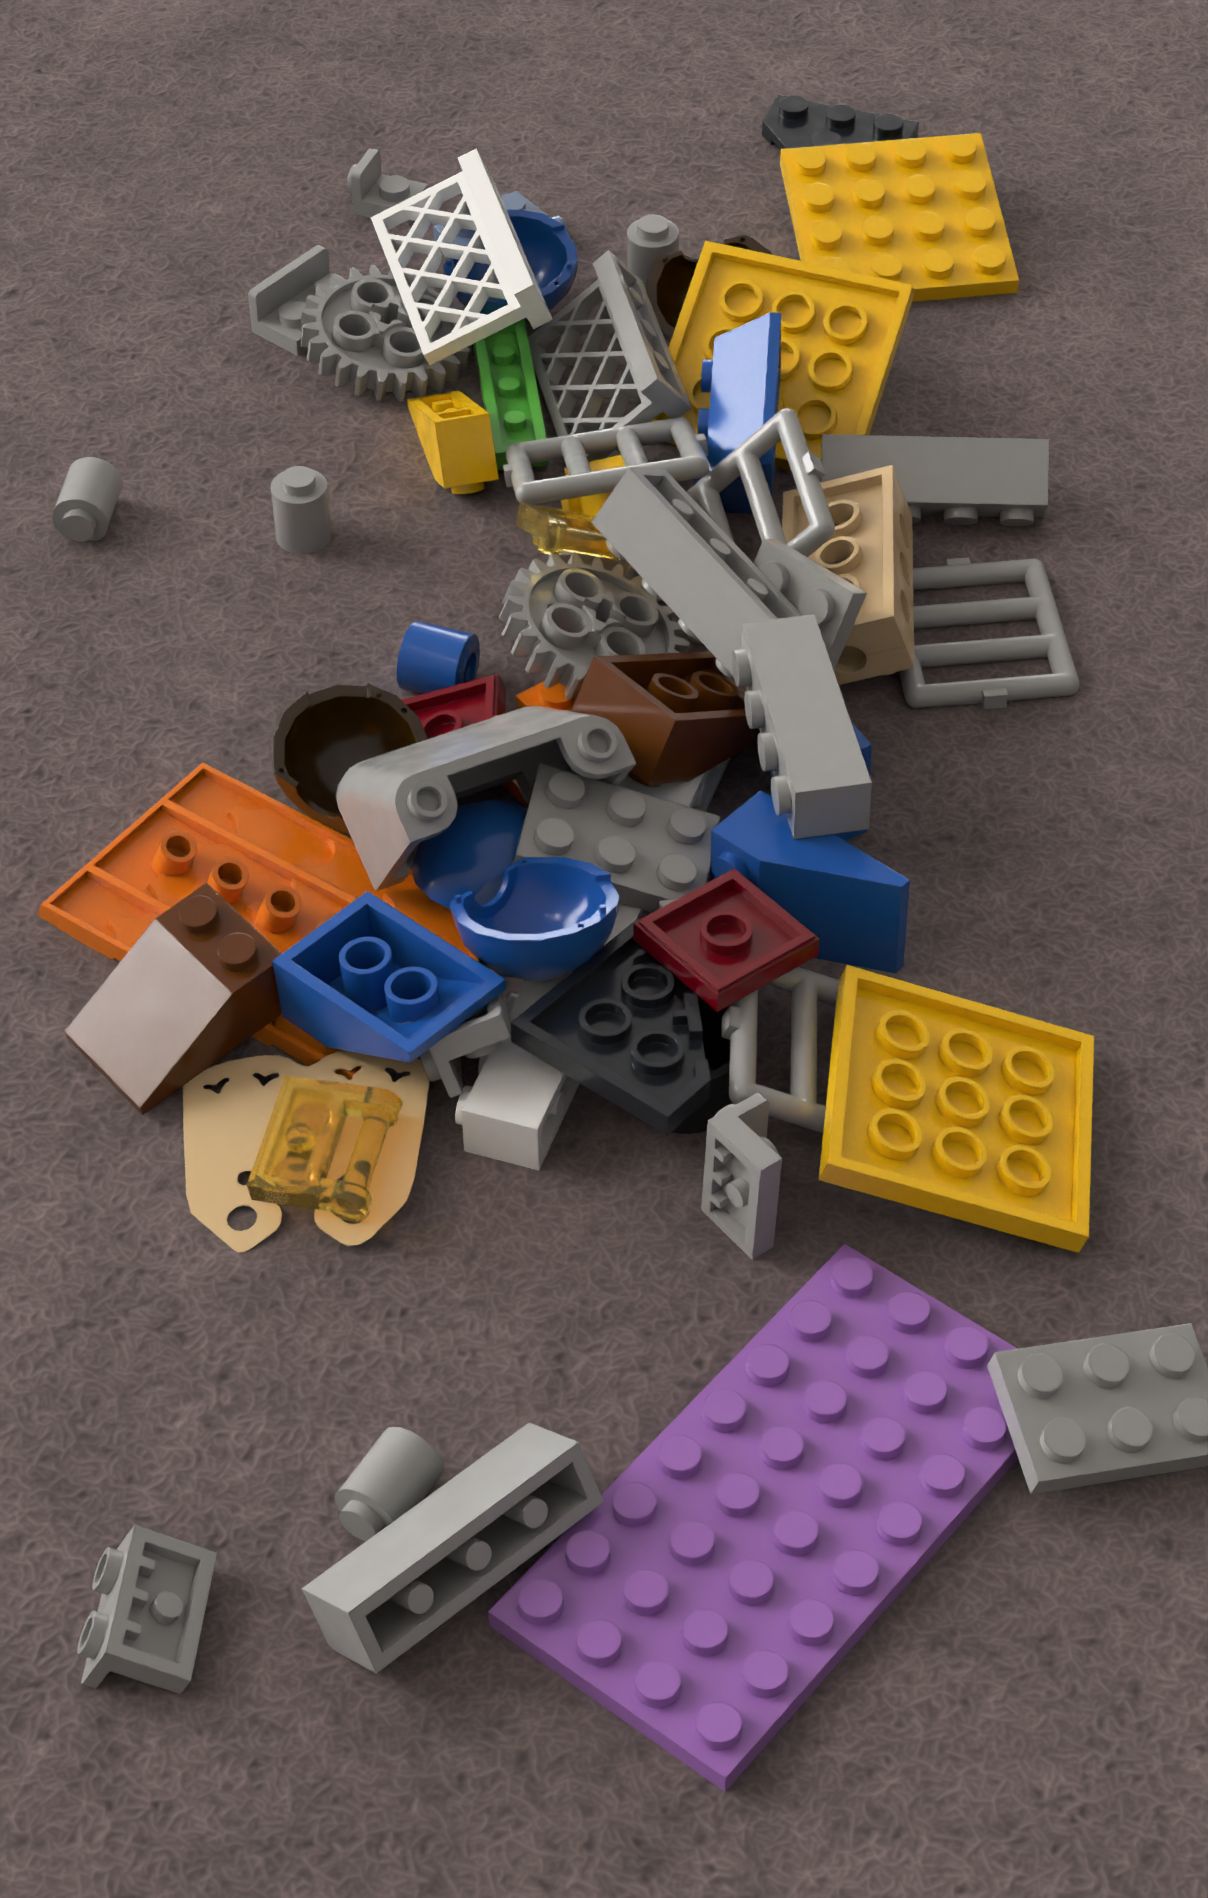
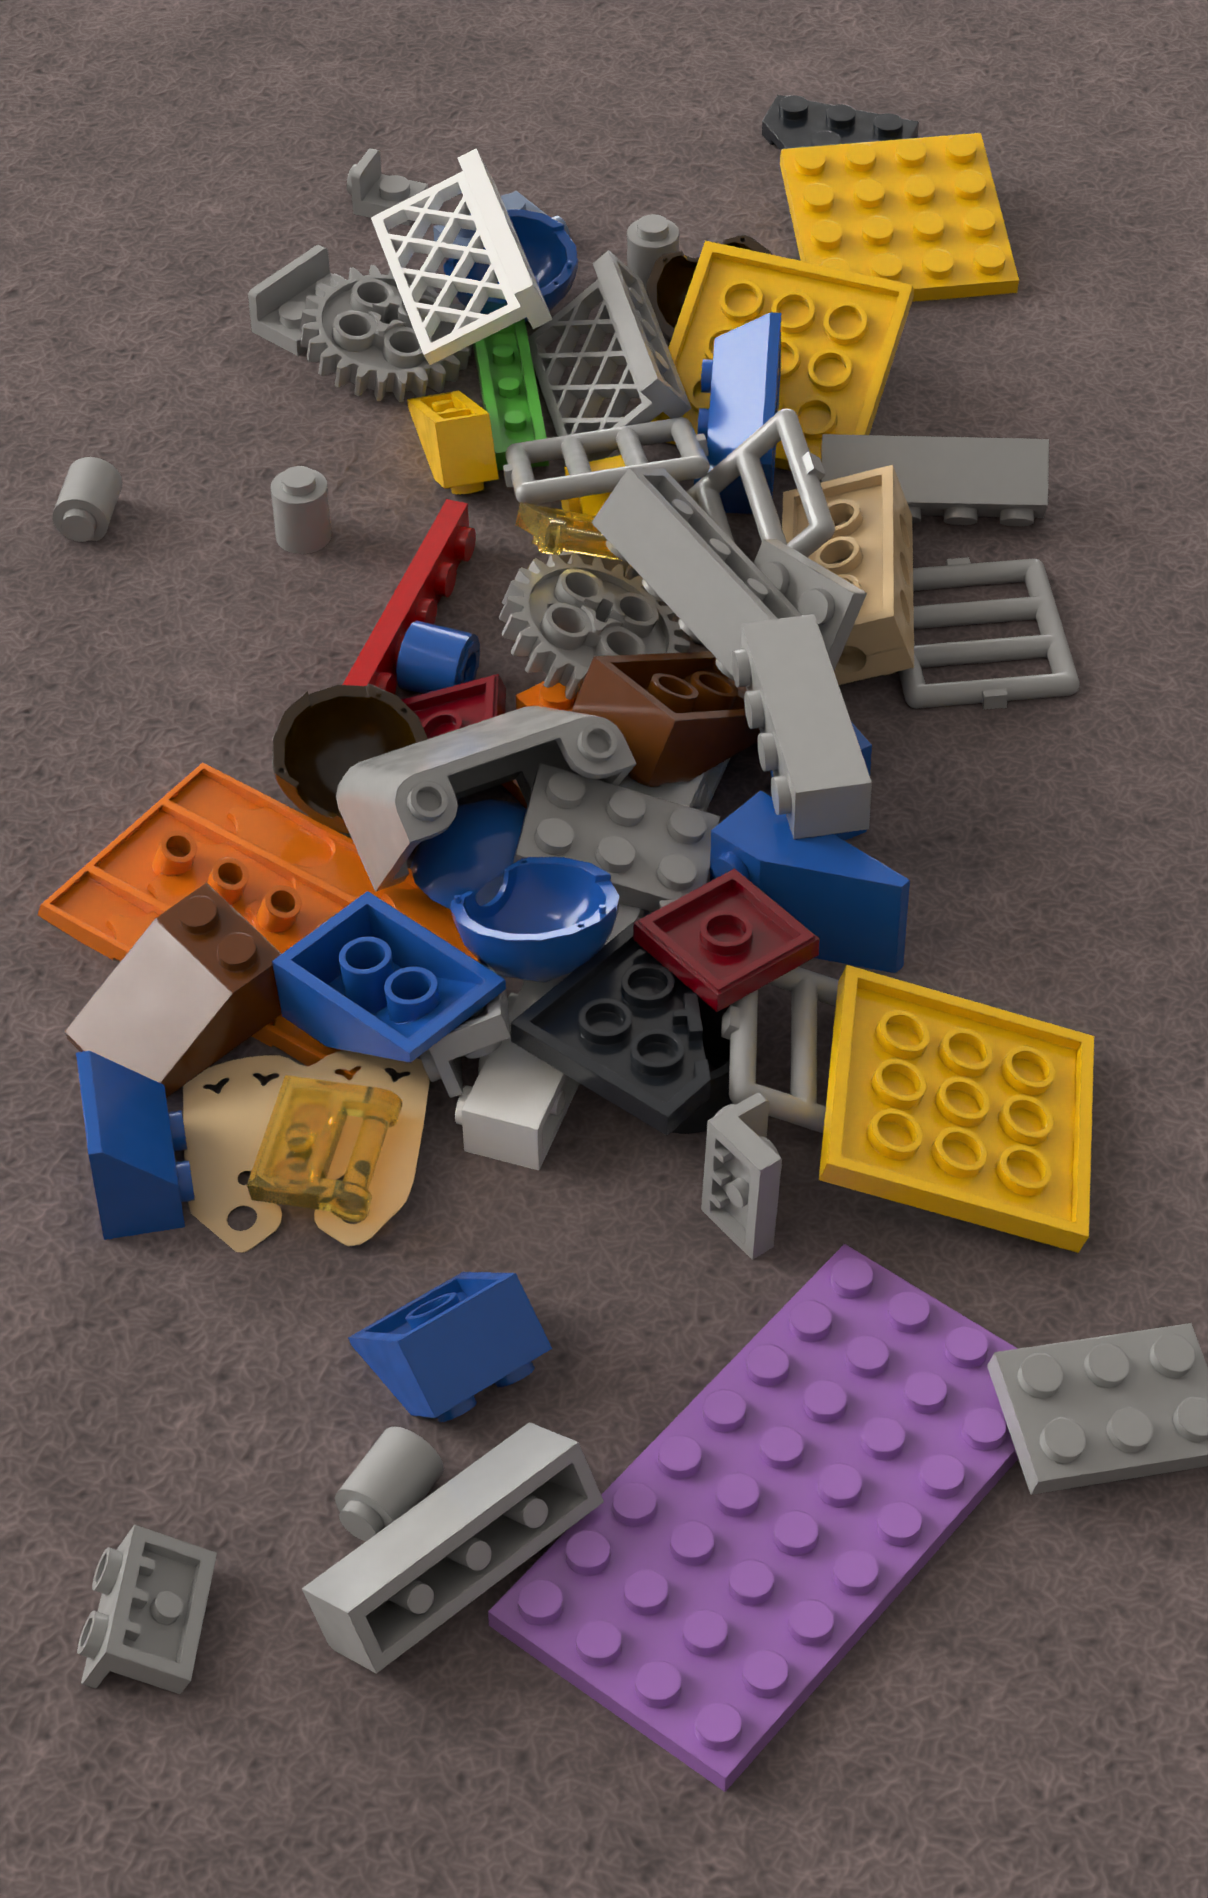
none -> blue slope [76,1051,195,1240]
none -> red plate [342,499,476,695]
none -> blue slope [348,1272,552,1422]

